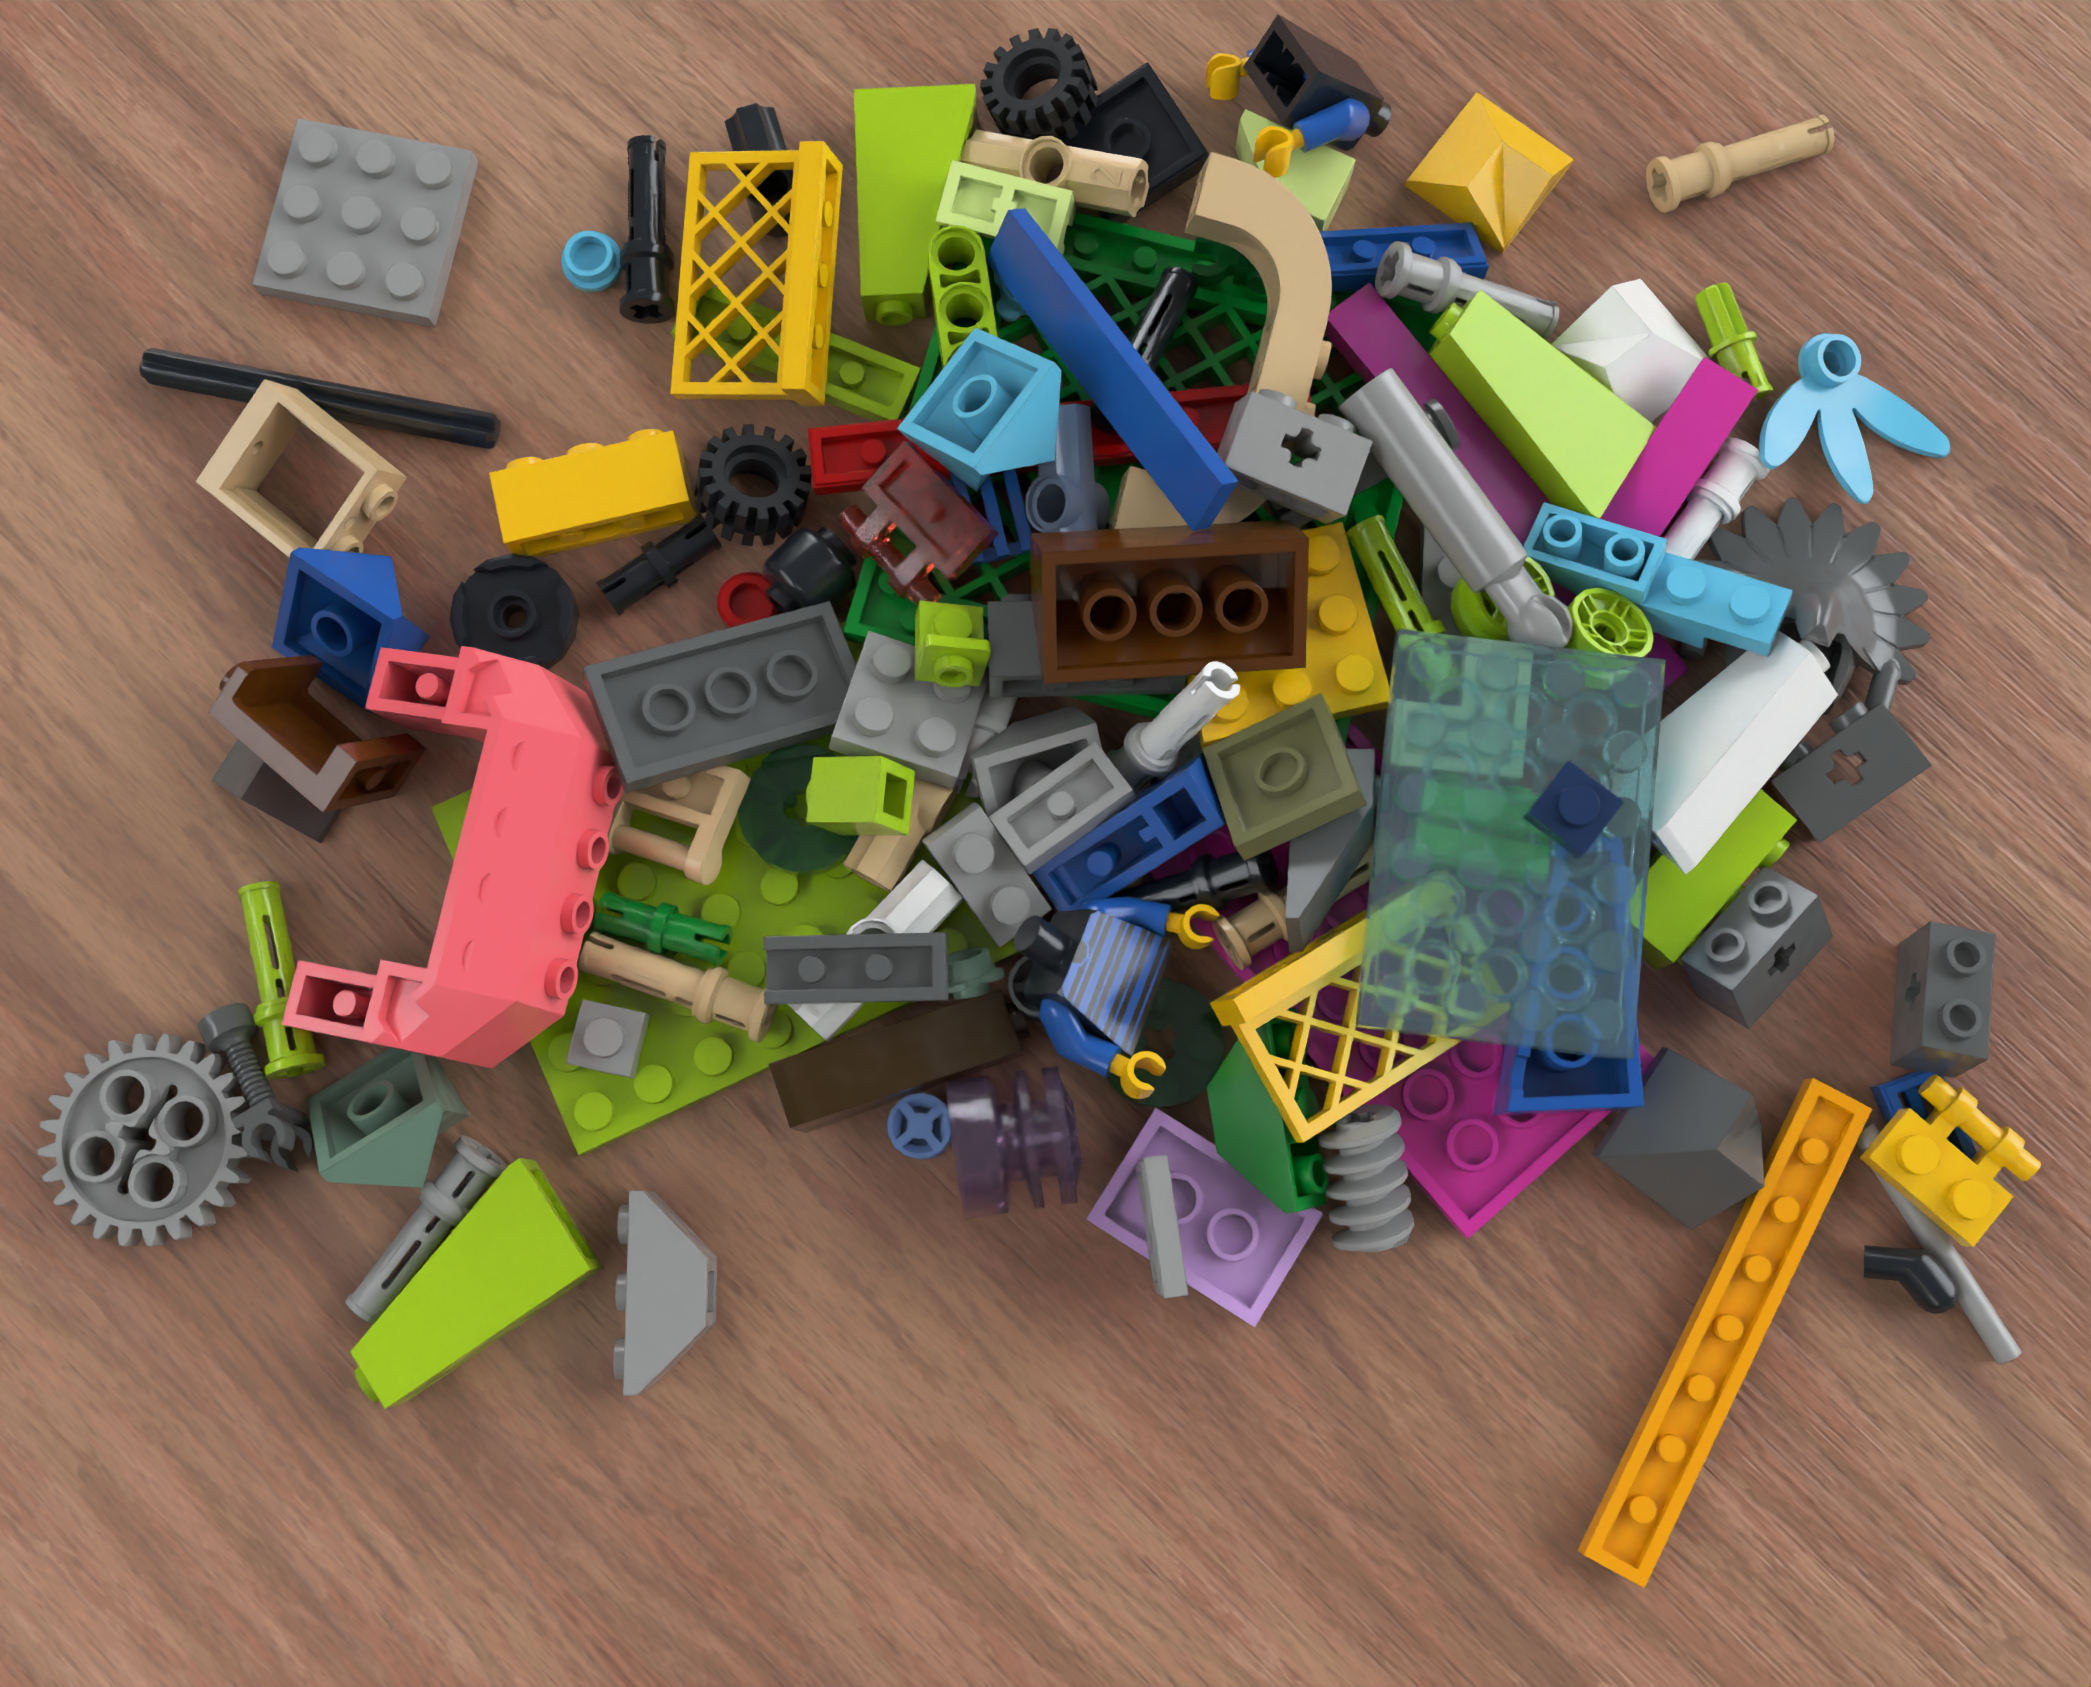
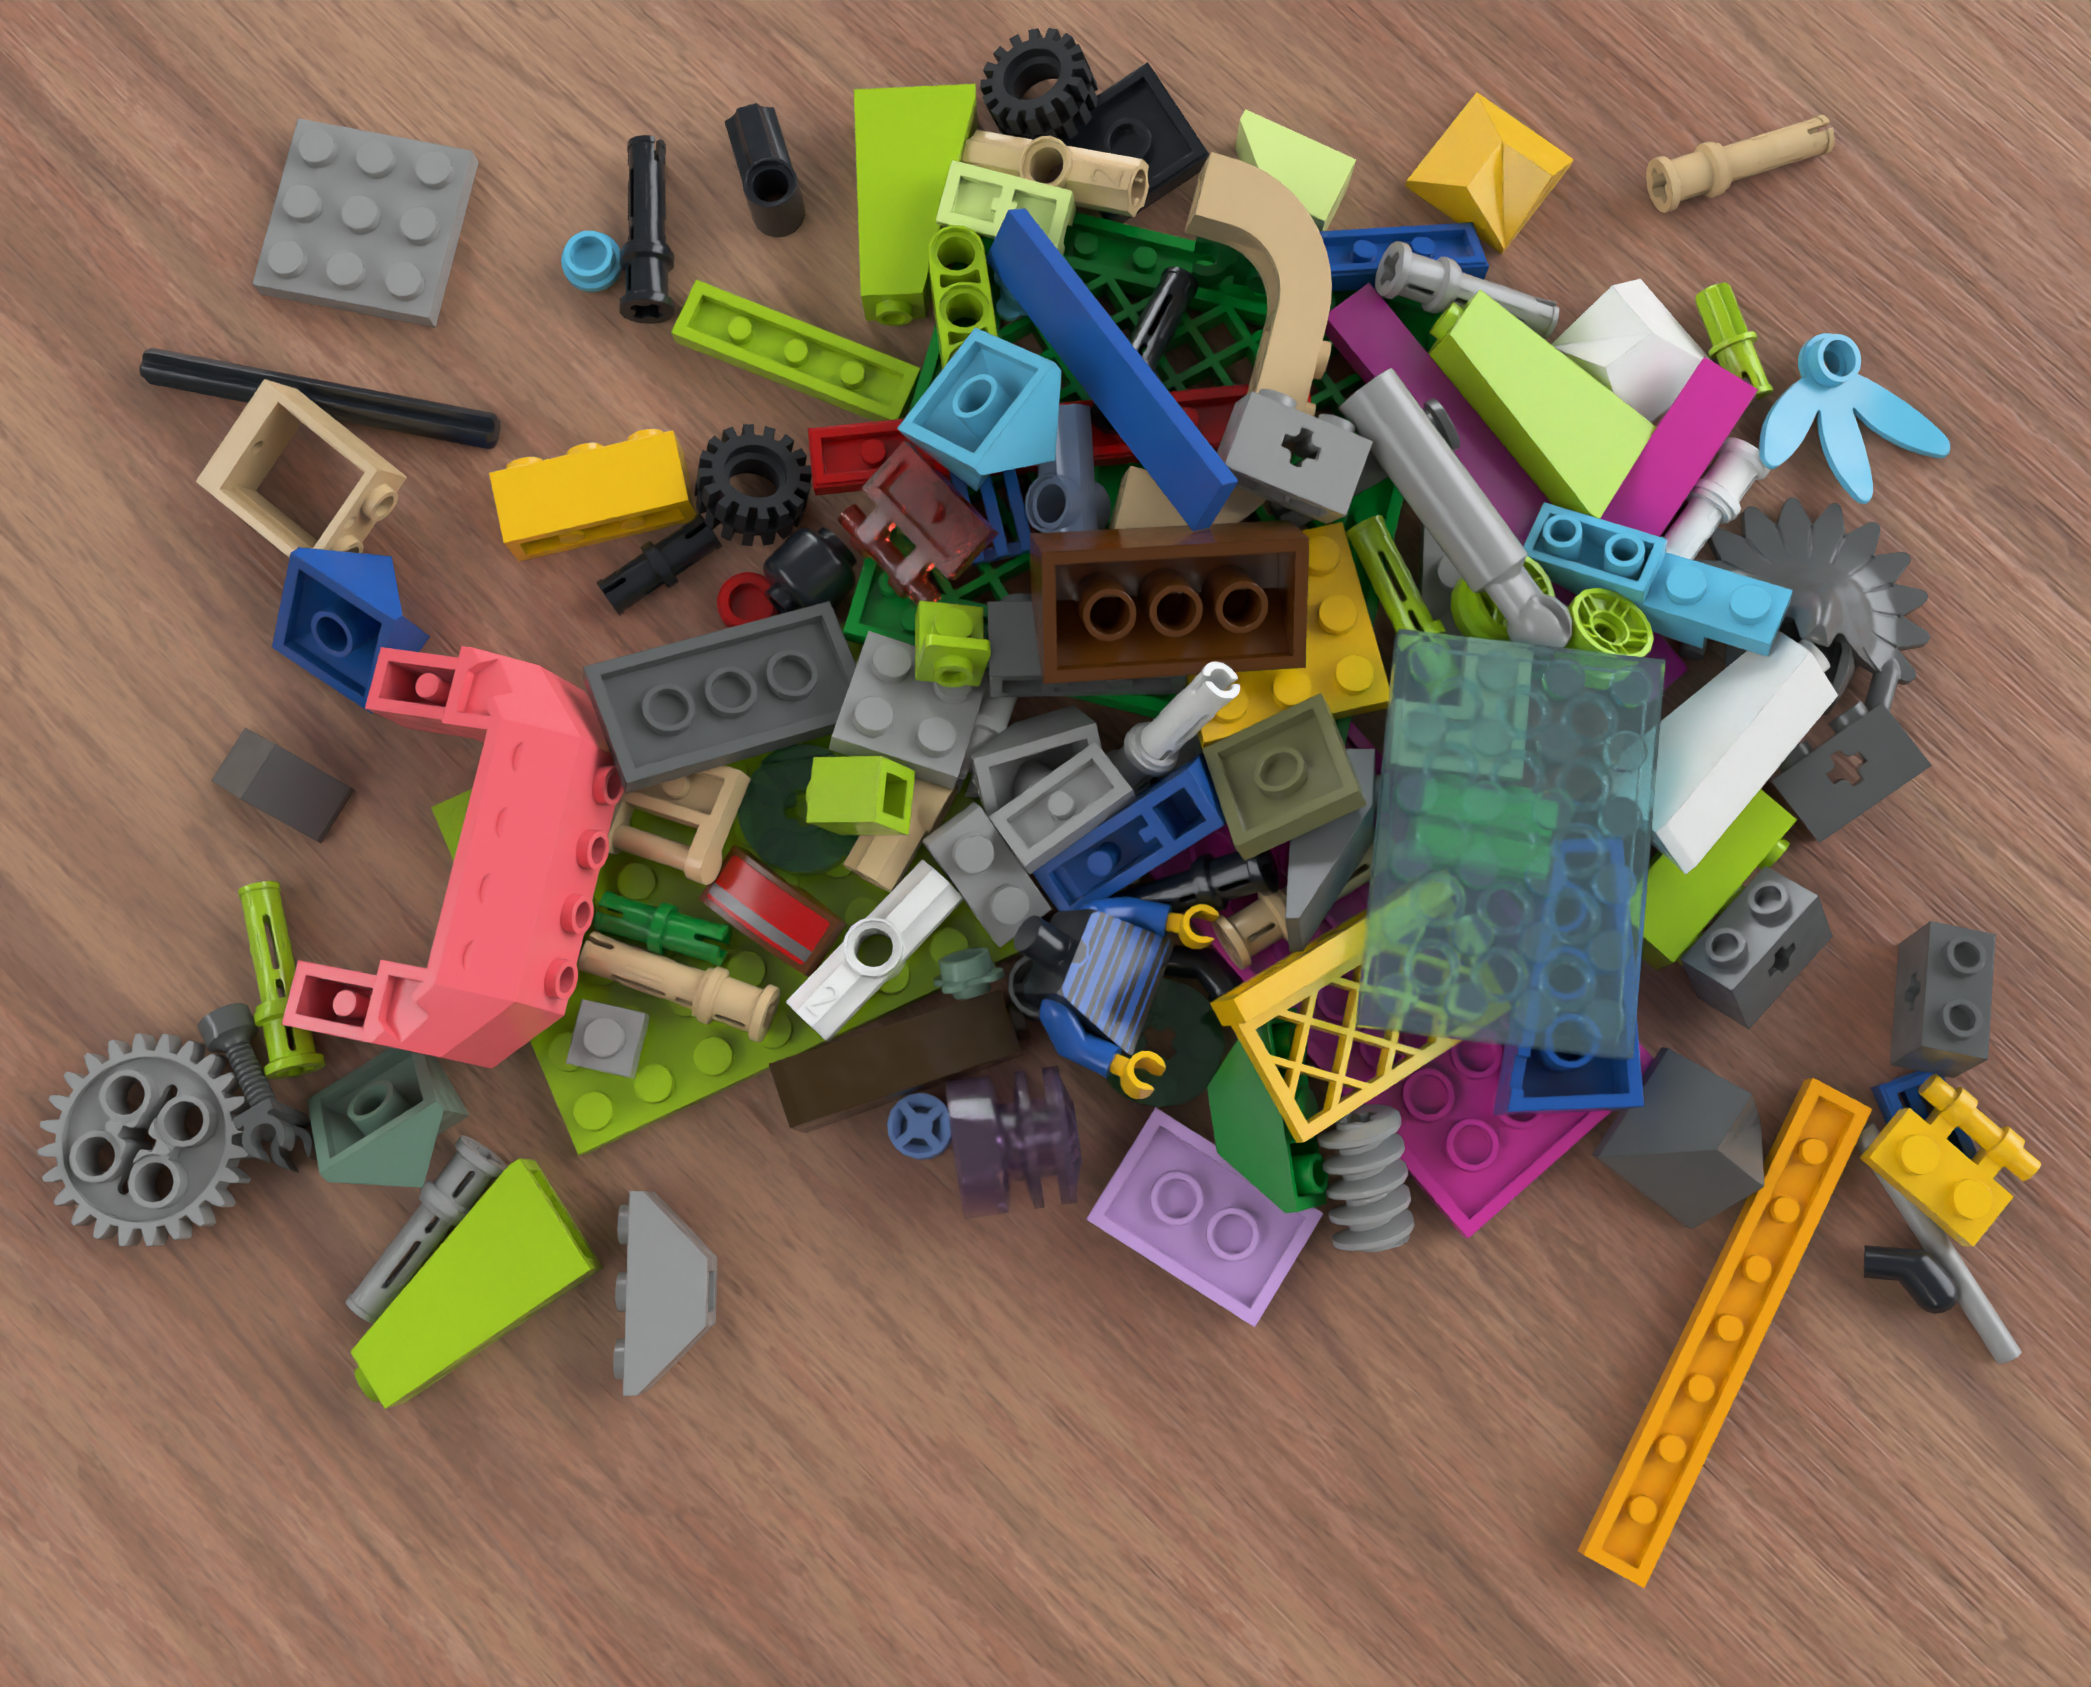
reddish brown panel [208,655,426,813] -> none
black plate [449,554,579,670] -> none
yellow fence [670,141,843,406] -> none
dark grey hinge [764,932,949,1005] -> none
light grey tile [1136,1155,1188,1299] -> none
black torso [1206,15,1391,178] -> none
dark blue plate [1523,760,1624,859] -> none
none -> slope [698,845,847,977]
none -> black arm [1163,945,1244,1013]

